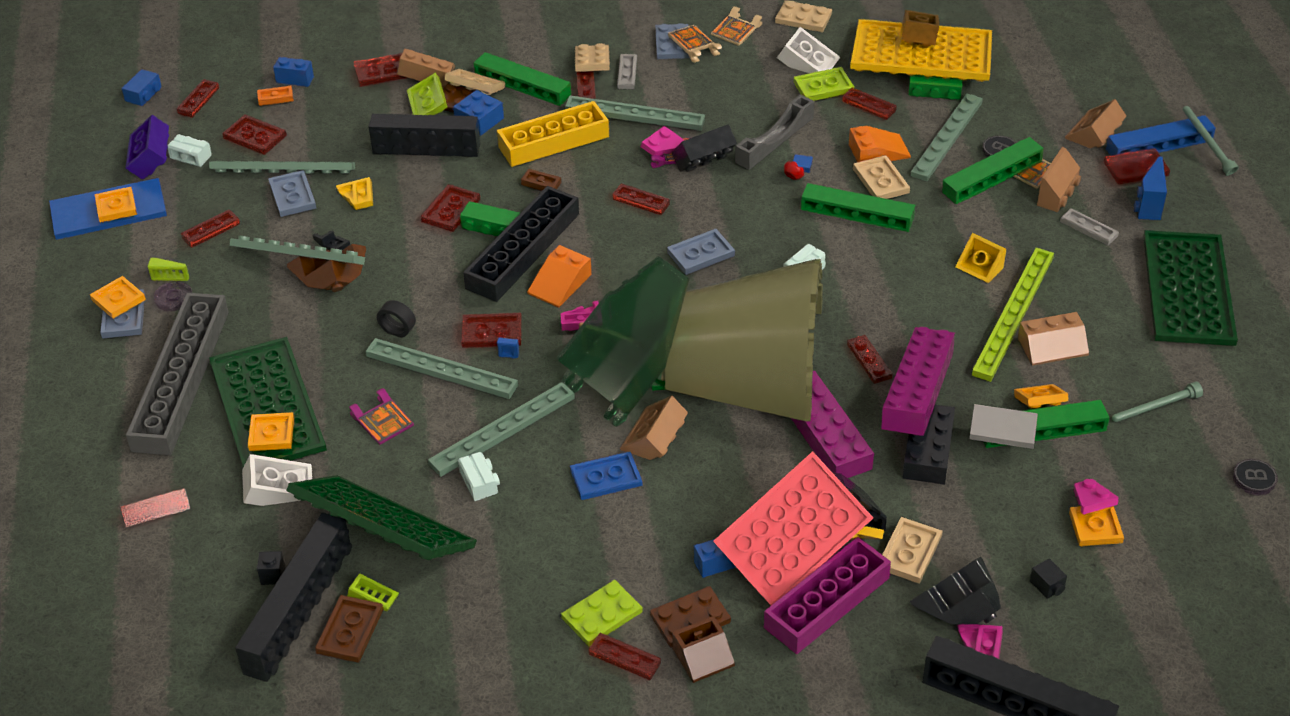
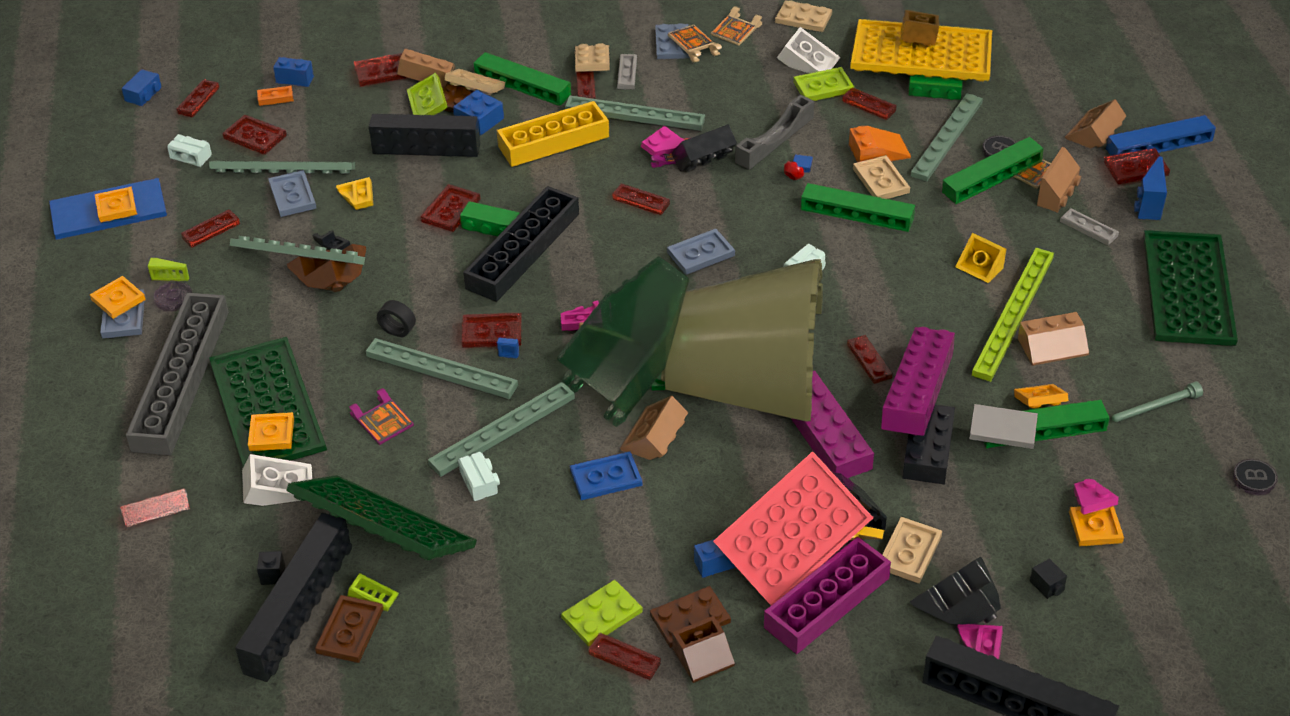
dark purple brick [125,115,169,179] -> none
reddish brown plate [521,169,562,191] -> none
orange slope [527,245,592,308] -> none
sand green piece [1183,106,1239,176] -> none

